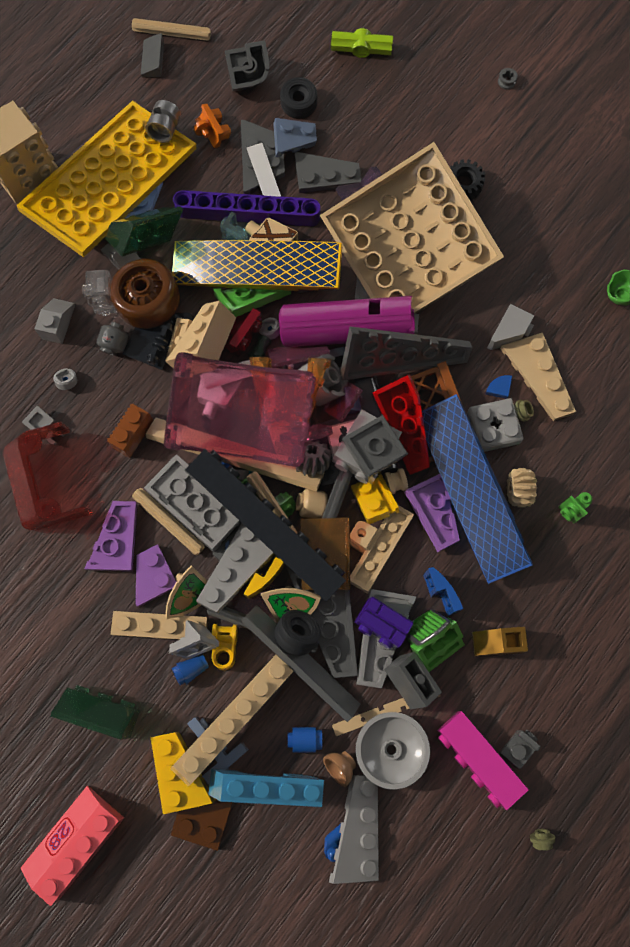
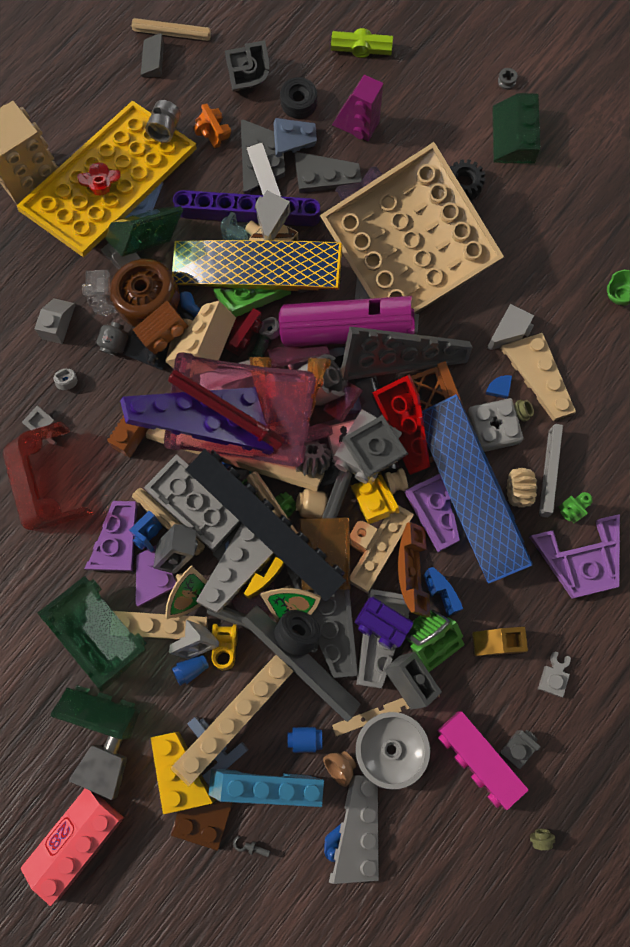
none -> clear green windscreen [37,576,147,692]
none -> flat silver torso [69,735,127,800]
none -> red plate [77,162,121,196]
none -> dark purple wing [120,387,274,455]
none -> blue bracket [129,511,163,553]
none -> dark orange brick [133,301,188,355]
none -> dark grey brick [153,524,198,574]
none -> dark red axle [168,370,285,449]
none -> blue arm [180,291,201,317]
none -> dark grey hand [233,836,271,857]
none -> light grey slope [255,190,290,241]
none -> magenta wedge [332,75,384,142]
none -> dark orange slope [398,522,431,618]
none -> clear green slope [492,93,540,164]
none -> medium lavender wing [529,514,620,599]
none -> light grey plate [538,652,571,698]
none -> light grey tile [539,424,563,518]

